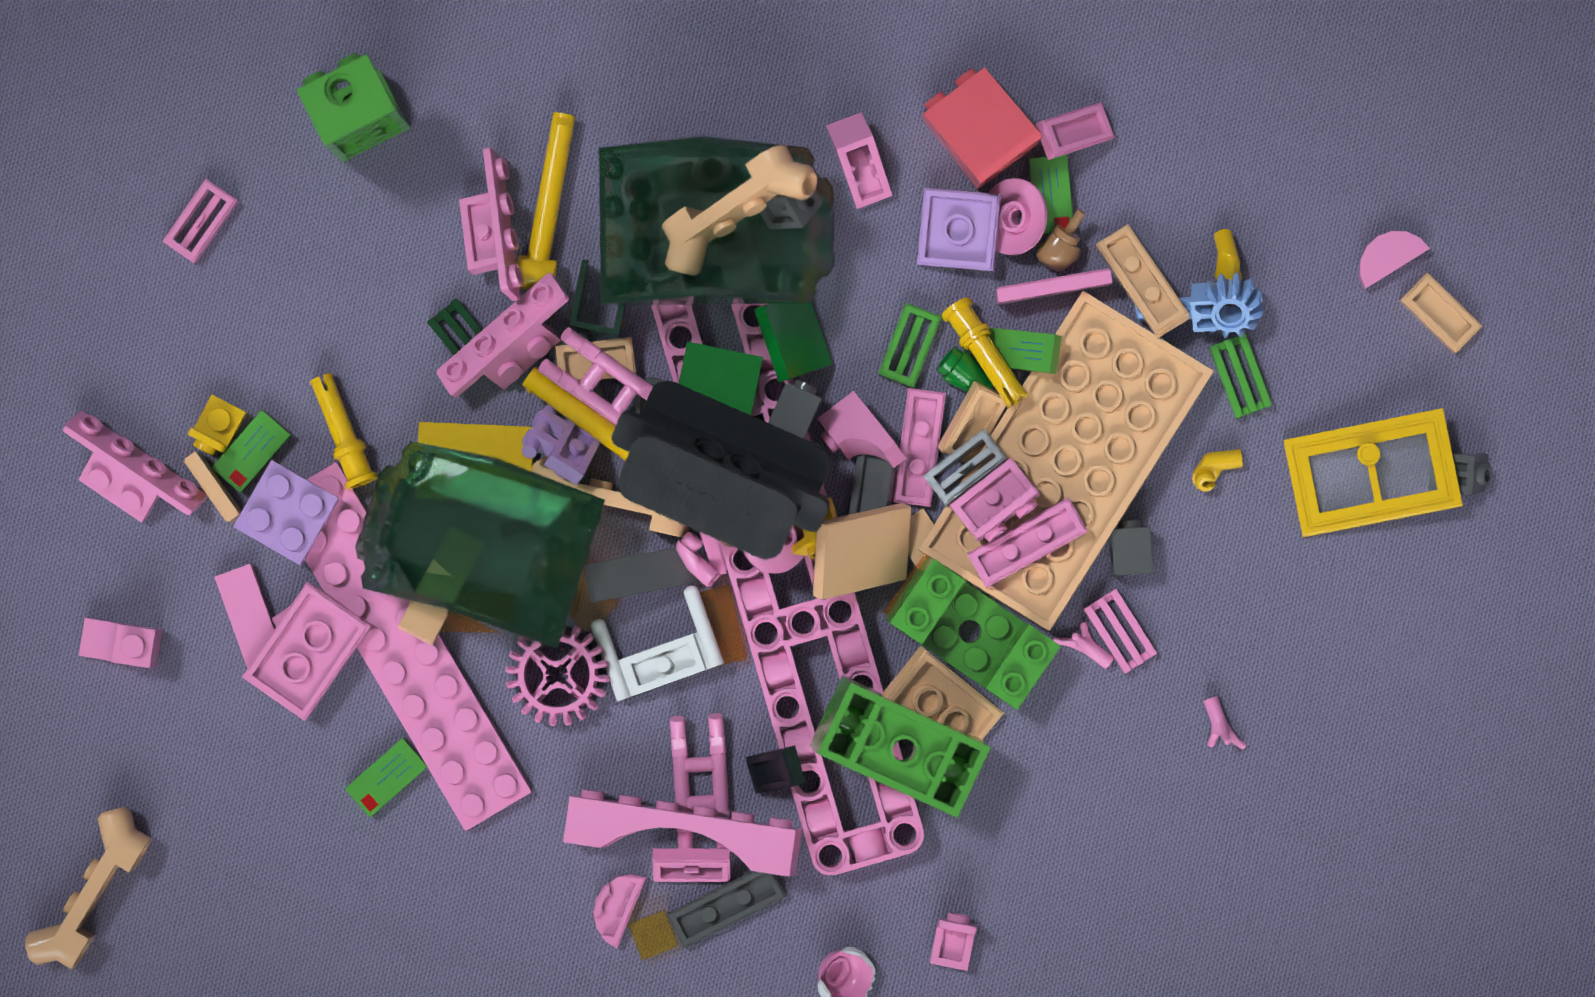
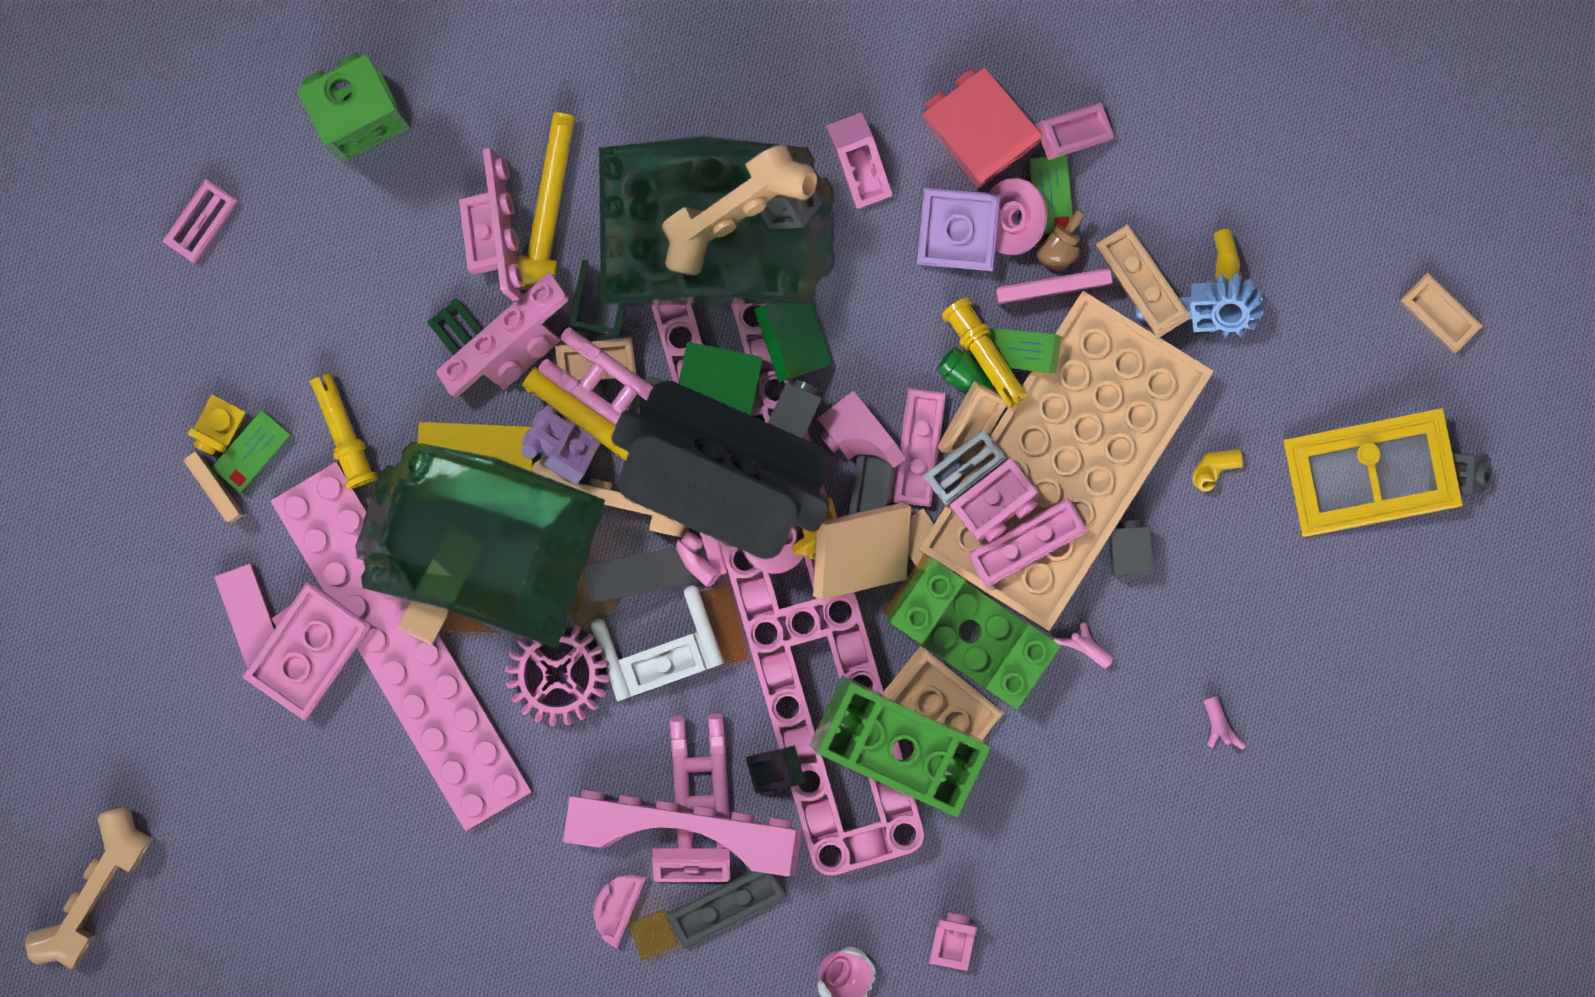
bright pink bracket [63,411,207,523] -> none
bright pink arch [79,618,163,668] -> none
lavender plate [233,460,340,565] -> none
bright green tile [345,737,427,817] -> none
bright green tile [878,303,941,388] -> none
bright pink tile [1083,589,1157,674] -> none
bright green tile [1208,334,1272,419] -> none
bright pink tile [1358,231,1430,290] -> none

